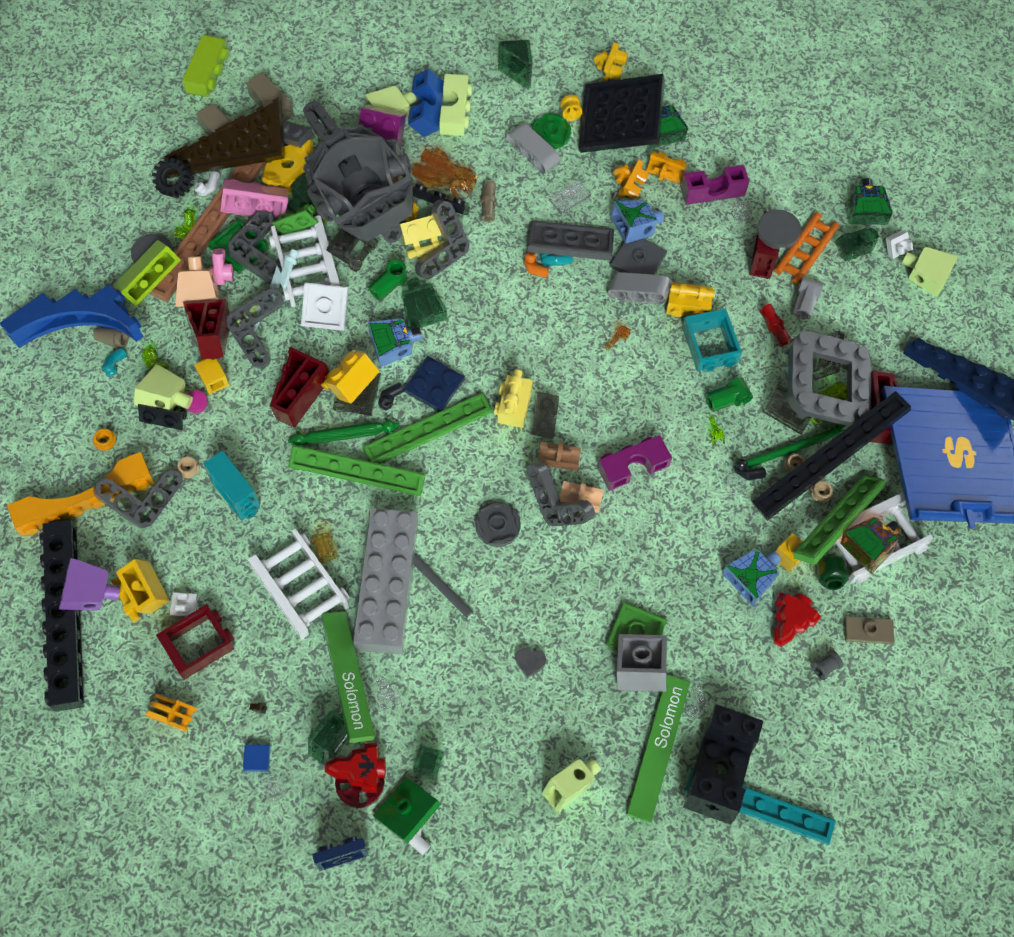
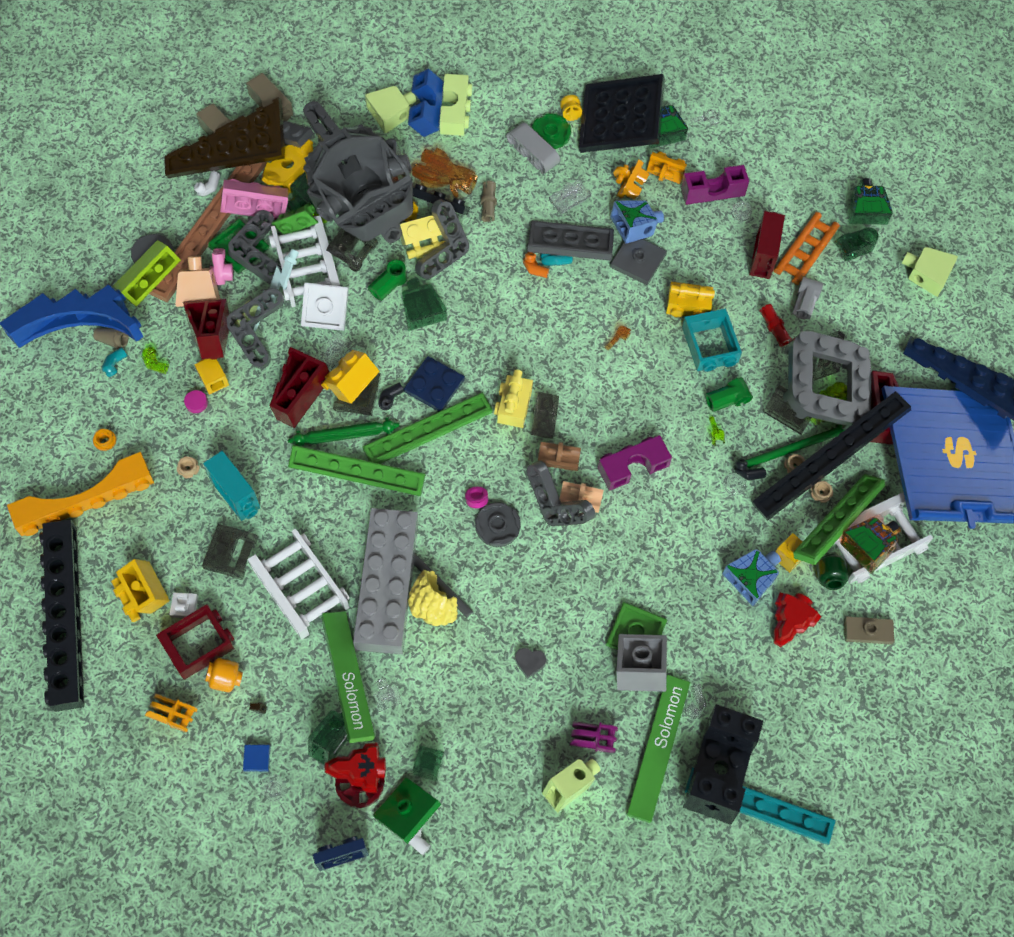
medium lavender torso [59,558,120,611] -> none
dark grey beam [93,470,182,528] -> none
yellowish green torso [134,364,193,411] -> none
black hinge [138,404,187,430] -> none
black tyre [152,158,194,198] -> none
clear neon green arm [174,209,195,240] -> none
lime brick [182,34,229,98] -> none
clear yellow bush [312,532,338,563] -> none
magenta brick [358,104,407,151] -> none
torso [368,318,422,367] -> none
clear green slope [498,40,532,90] -> none
yellow hips [594,42,628,82] -> none
light grey beam [608,272,672,304] -> none
dark grey tile [757,209,801,249] -> none
dark grey bush [811,649,844,680] -> none
white tile [886,230,913,259] -> none
none -> clear smoke plate [202,524,259,580]
none -> light orange head [205,658,243,692]
none -> clear tile [314,331,354,372]
none -> light yellow hair [408,570,458,626]
none -> dark pink tile [465,486,489,509]
none -> magenta arm [570,721,618,753]

